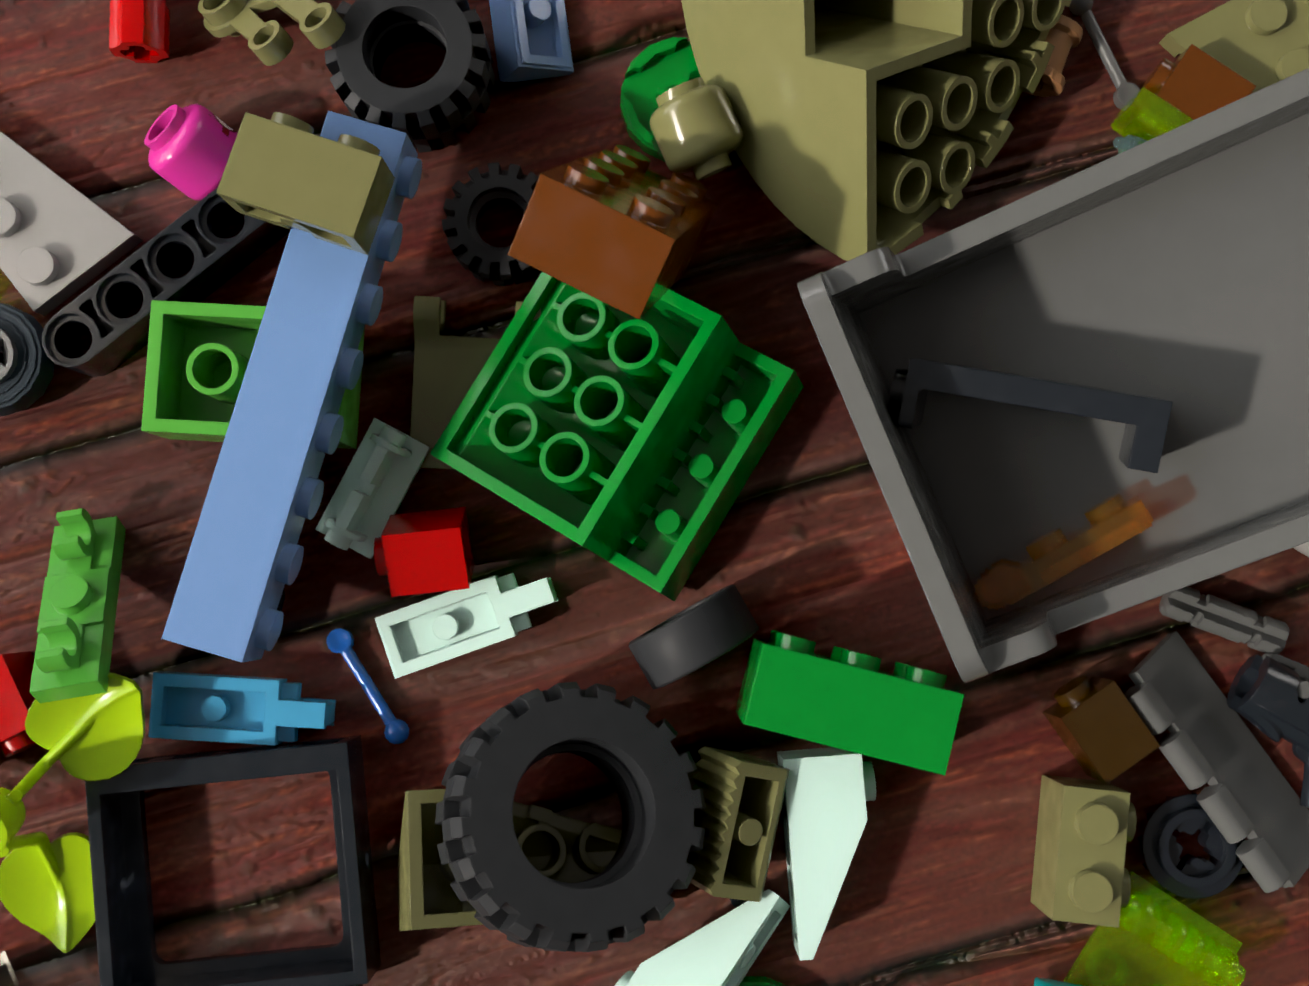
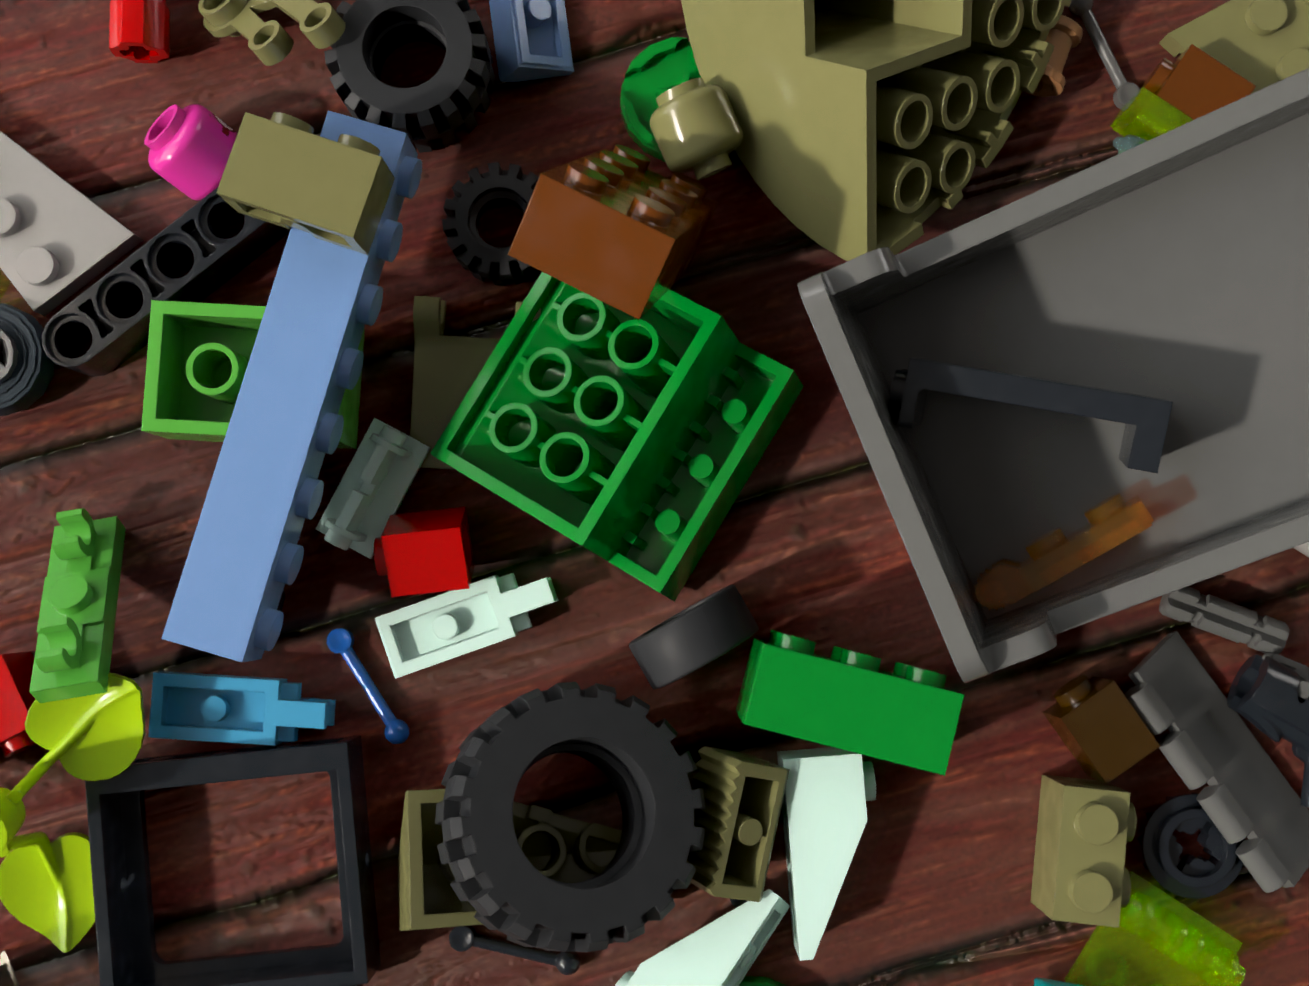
none -> black hinge [449,926,581,975]

